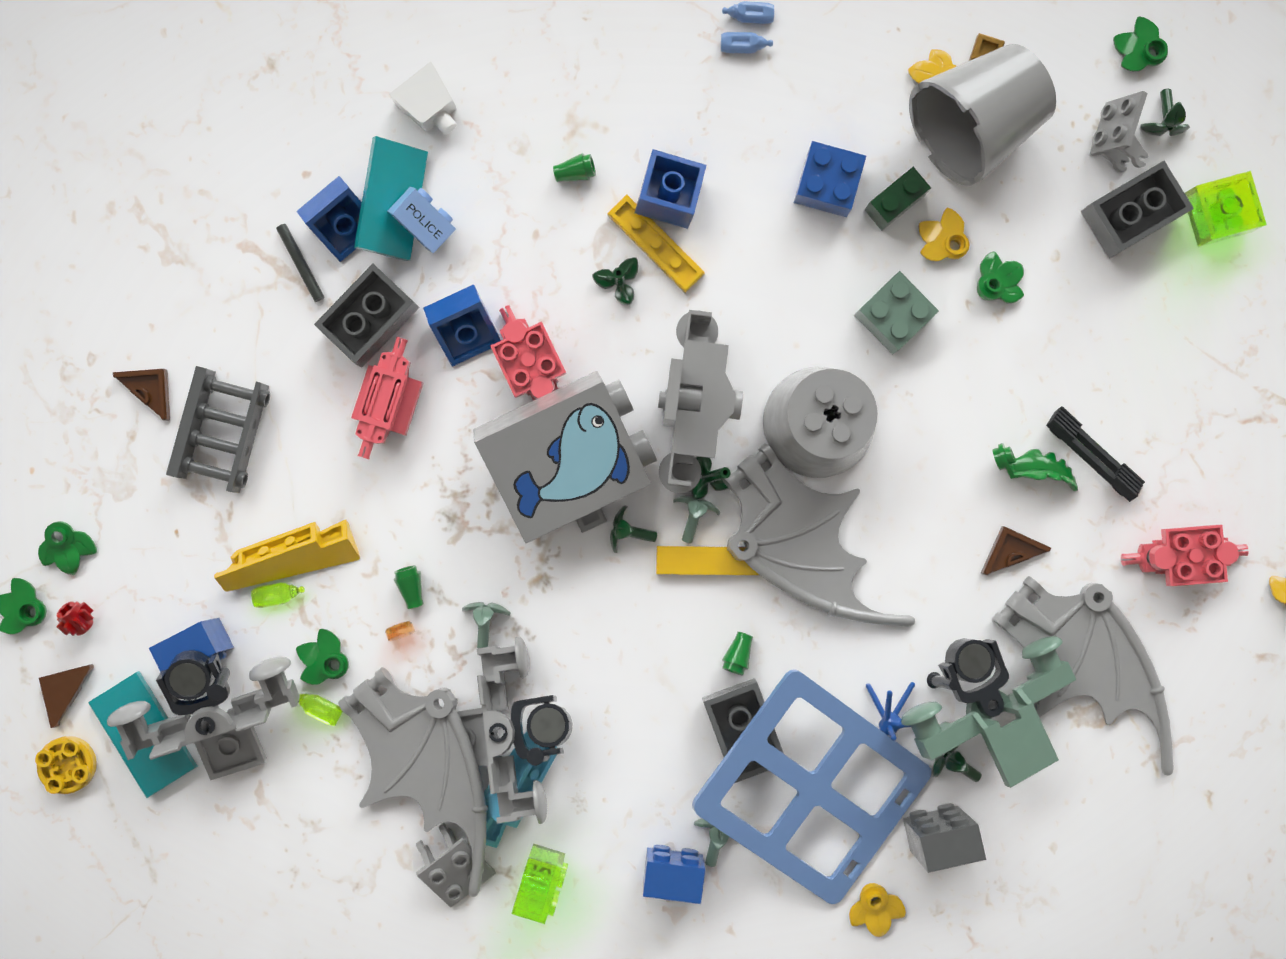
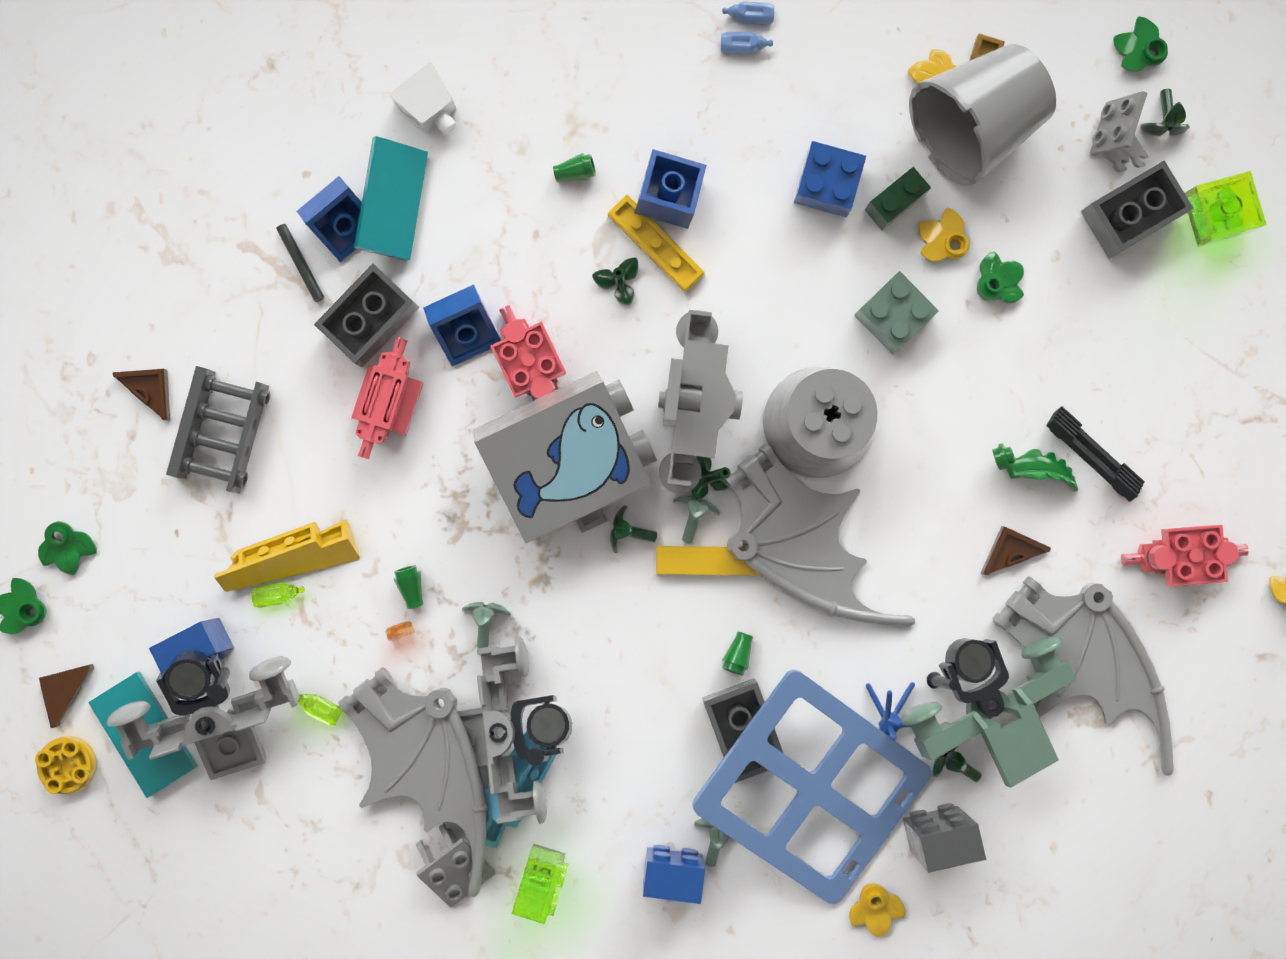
red gear [56,601,94,636] -> none
green plate [296,628,349,685] -> none
light blue brick [388,187,456,253] -> none

